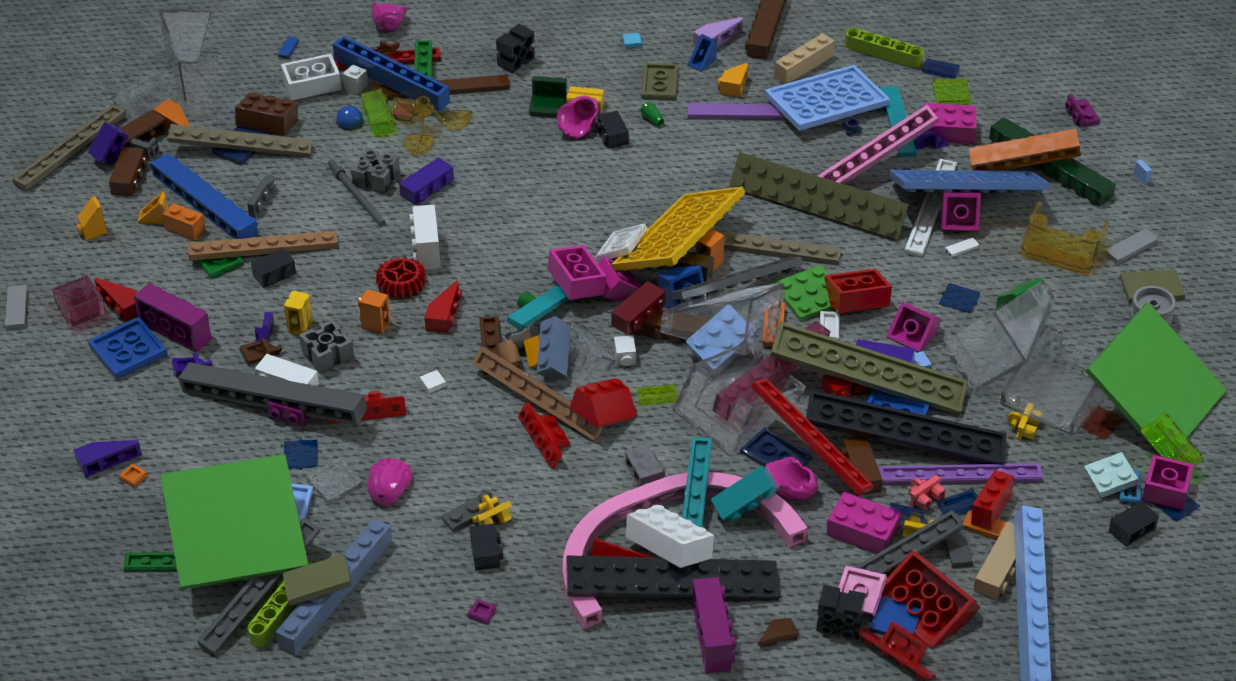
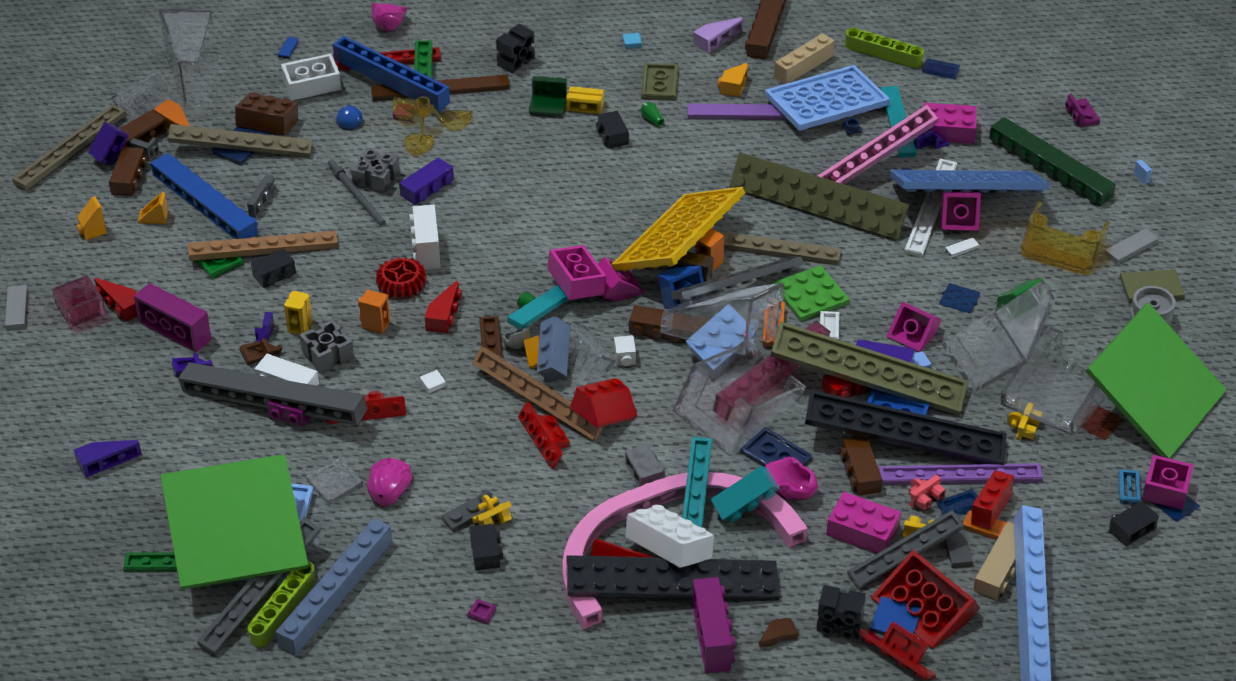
blue plate [88,317,168,379] -> none
orange tile [119,463,148,488] -> none
orange brick [162,203,206,241] -> none
olive tile [283,554,352,606] -> none
clear blue piece [284,439,318,470] -> none
white brick [342,65,368,95] -> none
clear neon green brick [361,89,396,137] -> none
reddish brown slope [372,40,400,57] -> none
medium nougat brick [498,340,521,367] -> none
dark pink piece [557,96,599,139] -> none
white tile [596,223,647,262] -> none
dark red brick [611,281,666,336] -> none
clear neon green tile [637,384,678,405] -> none
blue slope [687,34,717,71] -> none
red tile [751,379,874,496] -> none
red slope [824,269,892,314] -> none
bright pink plate [838,566,887,616] -> none
clear blue piece [890,502,926,521] -> none
clear neon green tile [932,78,971,105] -> none
orange brick [969,129,1081,171] -> none
light aqua plate [1084,452,1139,498] -> none
clear neon green brick [1141,412,1205,468] -> none

